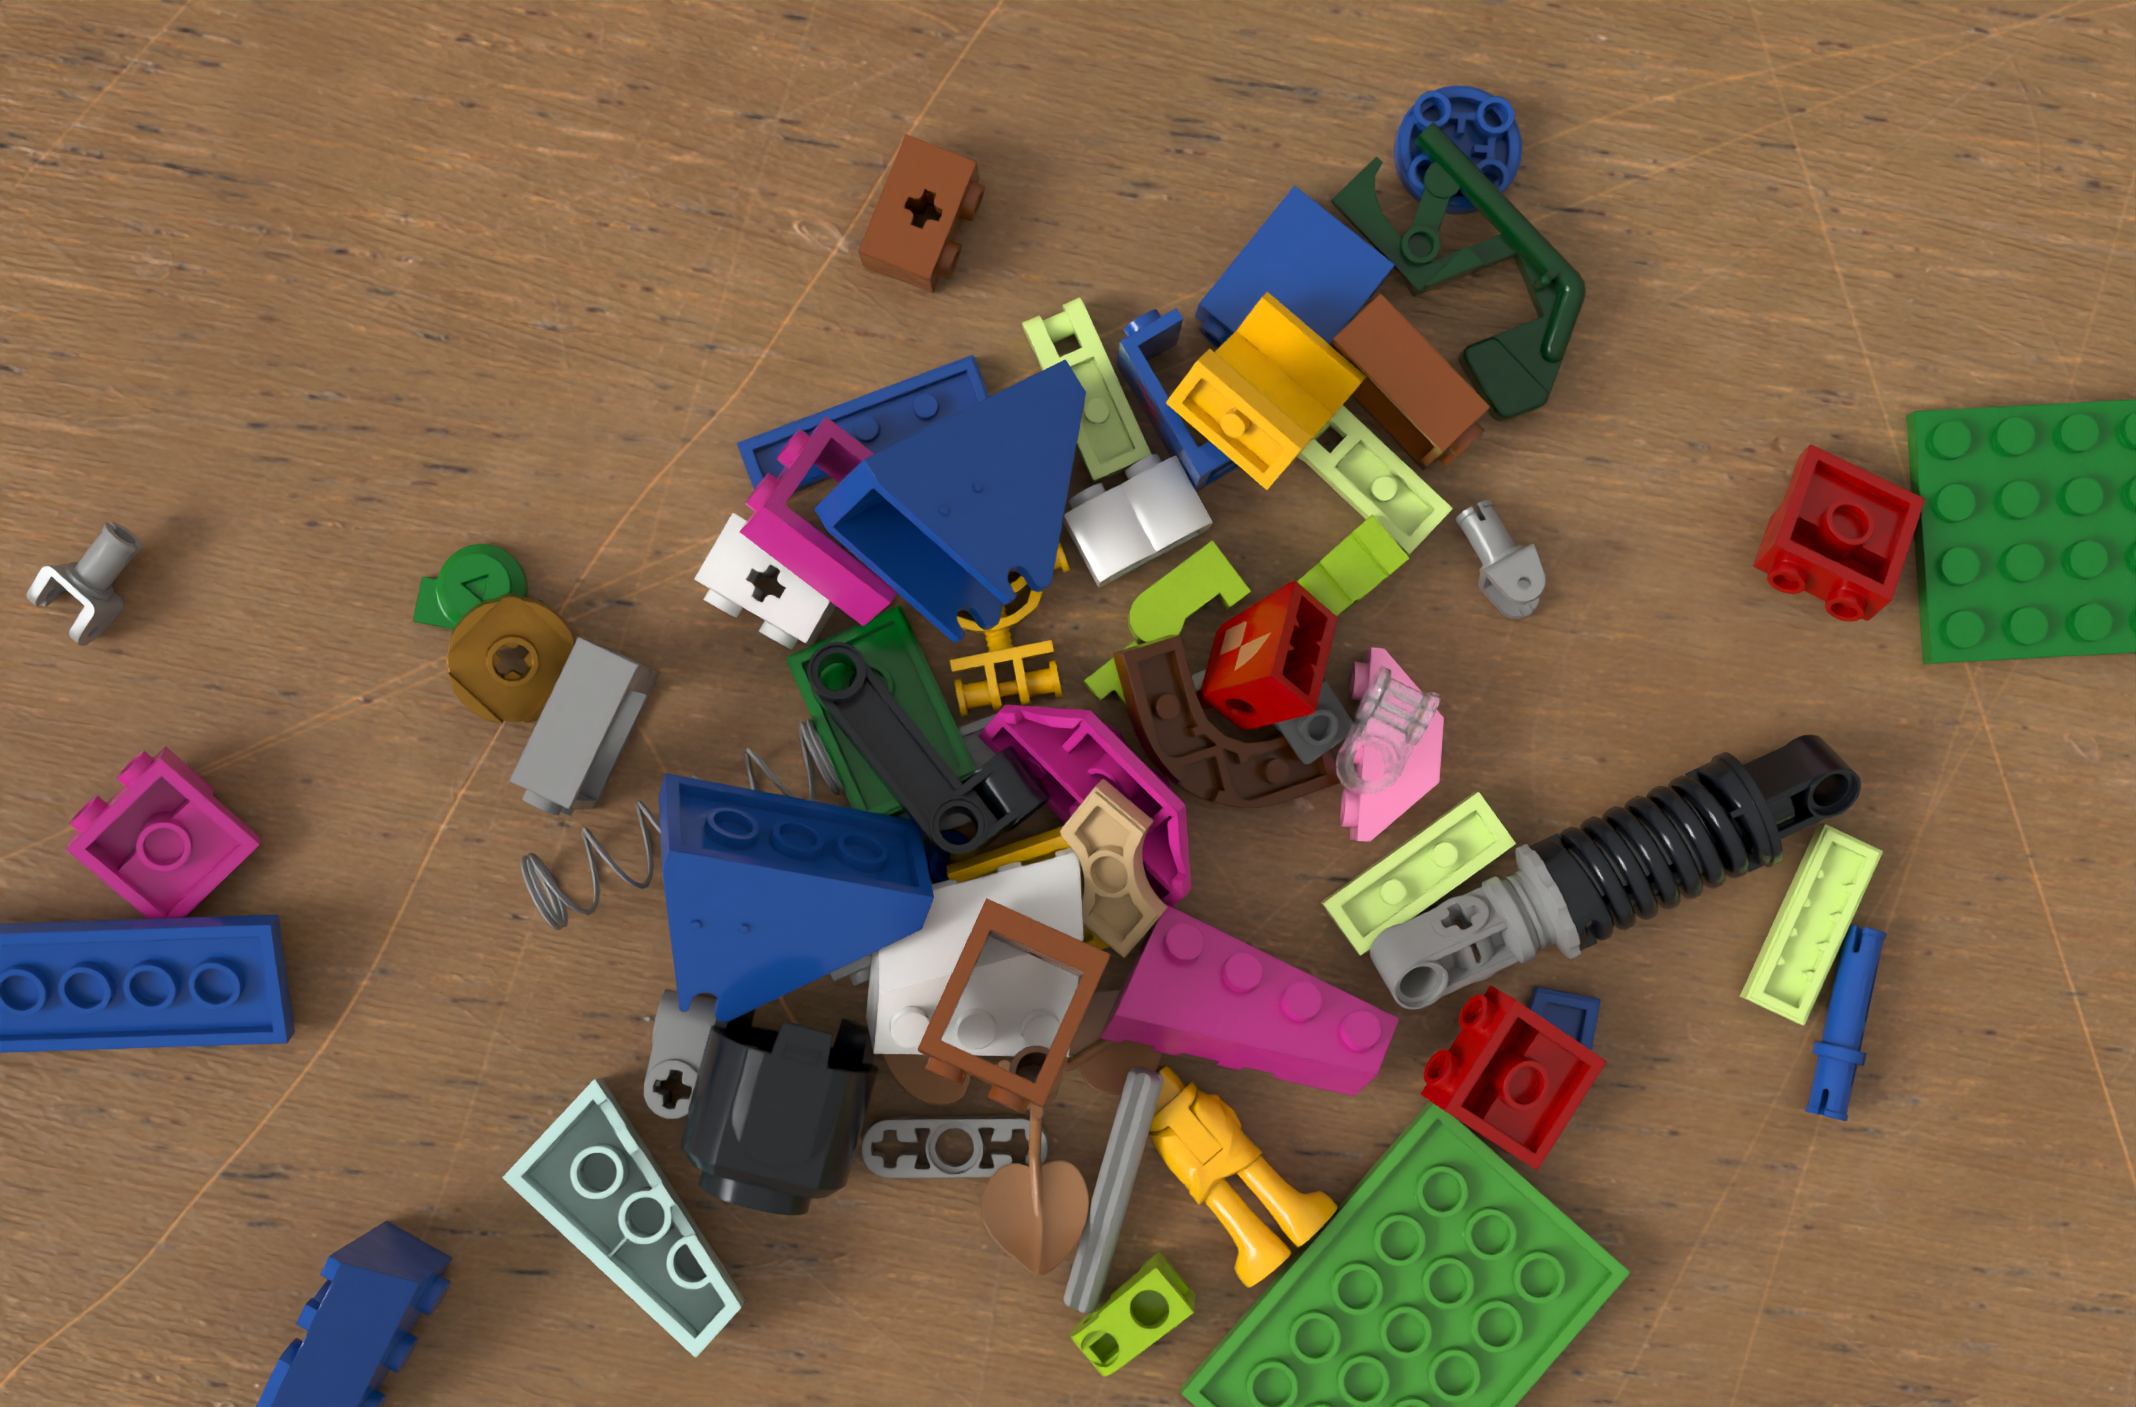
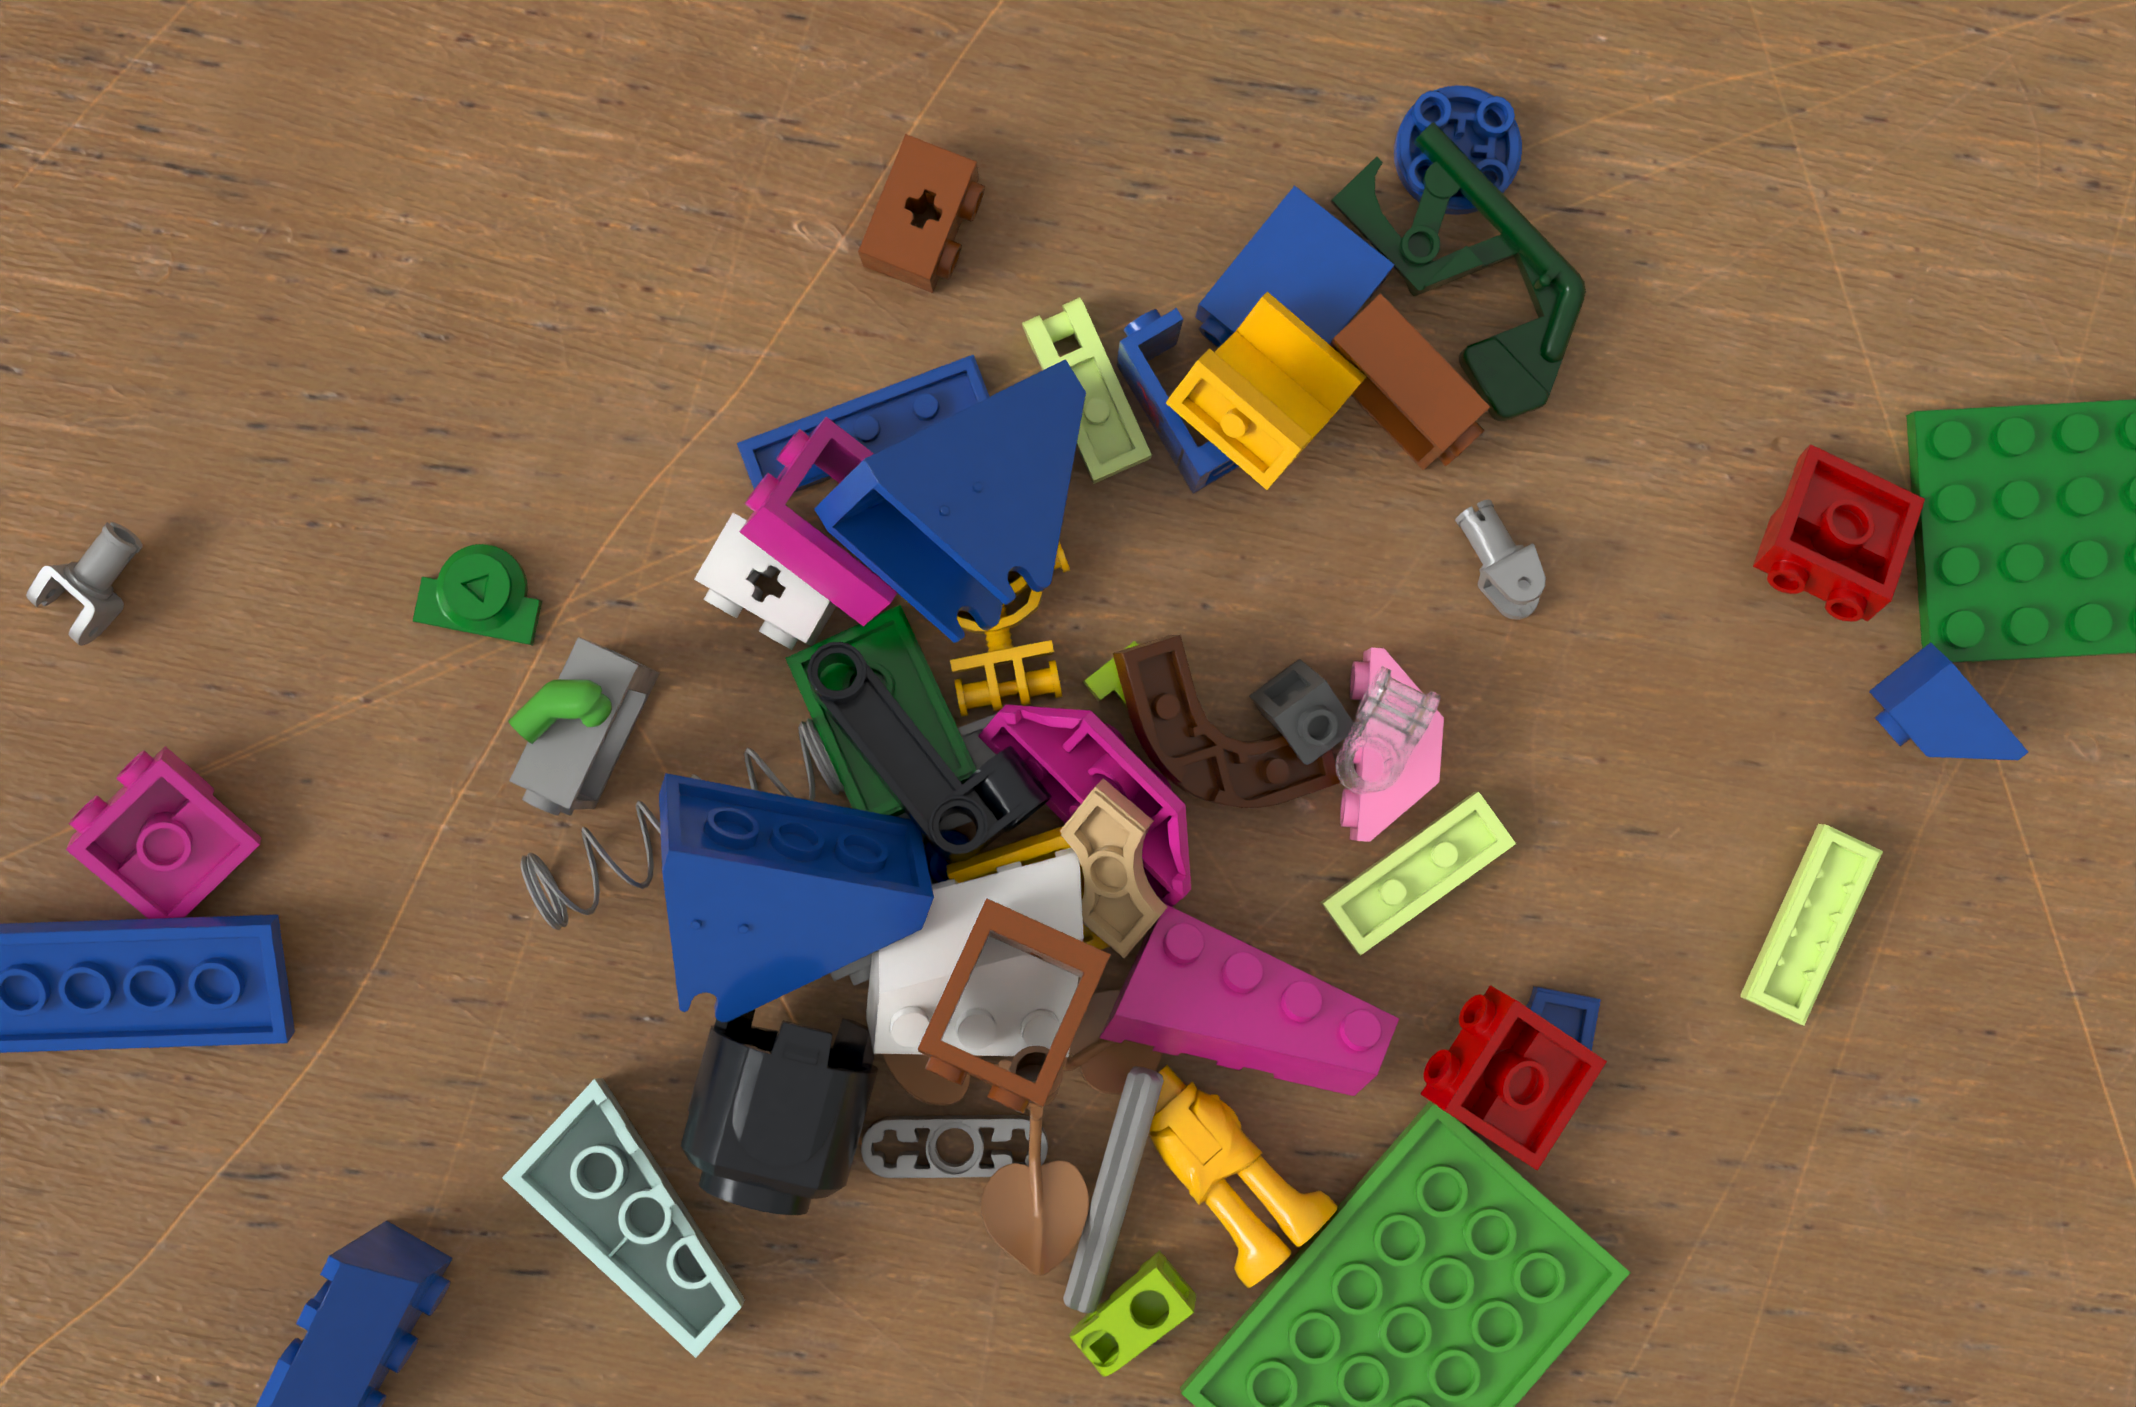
pearl gold plate [446,593,575,724] -> none
light grey piece [643,989,716,1119] -> none
white brick [1063,453,1213,588] -> none
lime leg [1128,540,1251,644] -> none
red torso [1192,580,1338,730] -> none
yellowish green plate [1297,406,1453,556] -> none
lime leg [1297,514,1410,616] -> none
black piece [1370,735,1861,1010] -> none
blue pin [1805,924,1887,1121] -> none
none -> bright green arm [508,679,612,744]
none -> blue slope [1869,642,2028,760]

